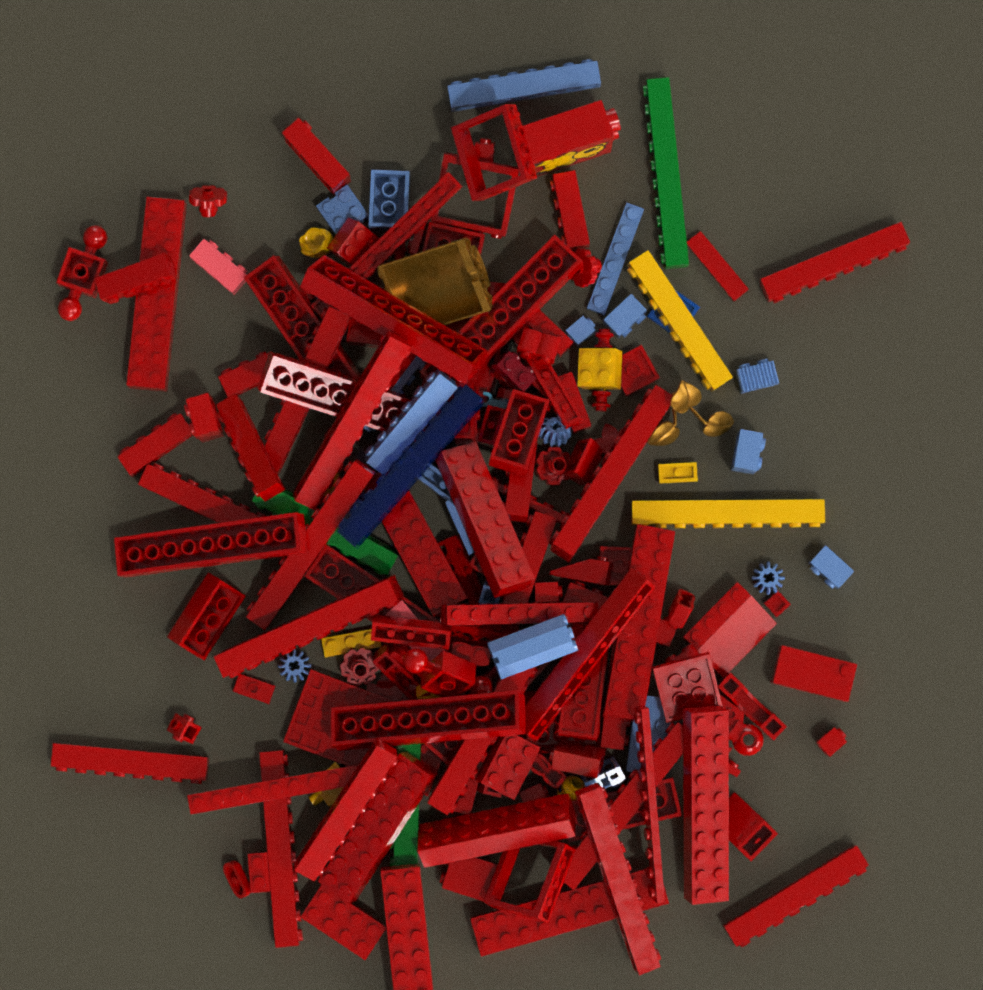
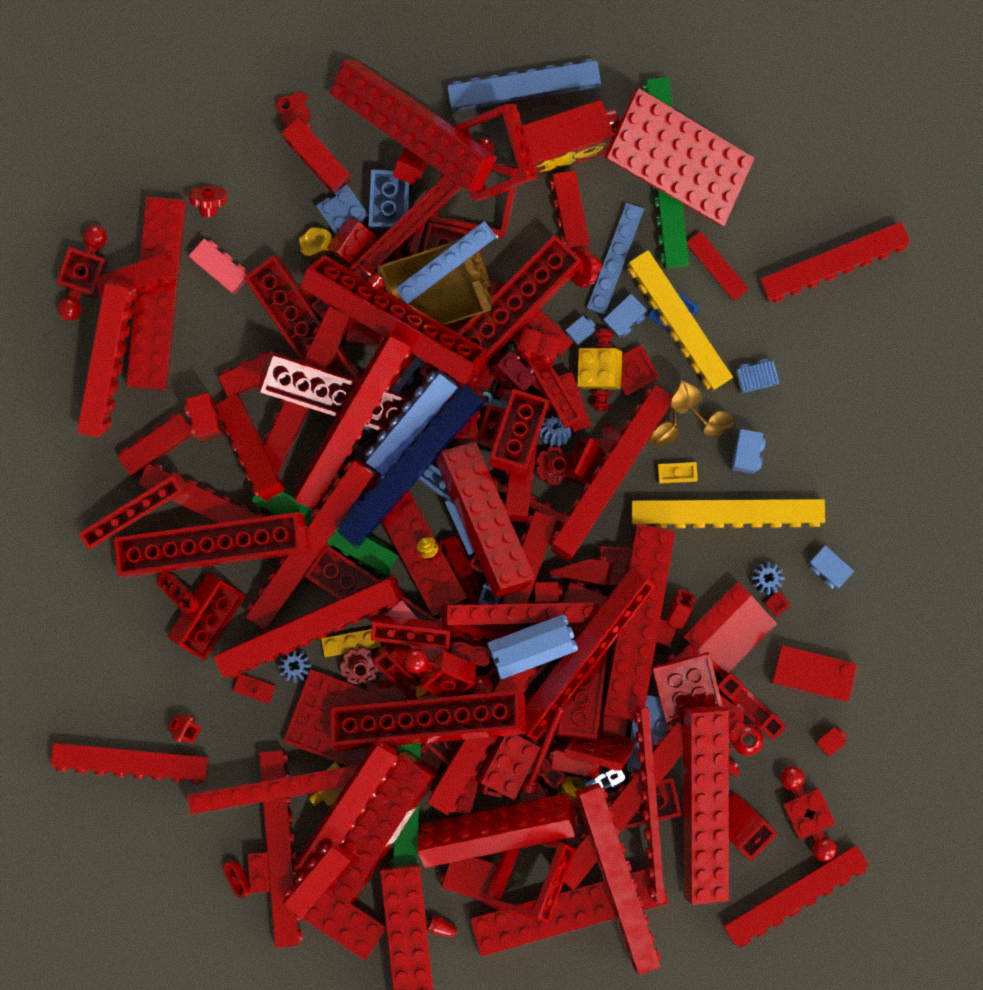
none -> red brick [77,278,137,438]
none -> red brick [78,472,188,550]
none -> red beam [157,572,199,613]
none -> red plate [276,92,311,127]
none -> red brick [283,840,350,918]
none -> red brick [329,60,497,191]
none -> red plate [356,262,385,290]
none -> red brick [393,147,429,185]
none -> medium blue plate [395,221,496,304]
none -> yellow wheel [417,537,439,558]
none -> red cone [427,915,457,938]
none -> red piece [521,706,564,794]
none -> red plate [564,730,637,771]
none -> plate [604,88,754,226]
none -> red brick [780,766,837,862]

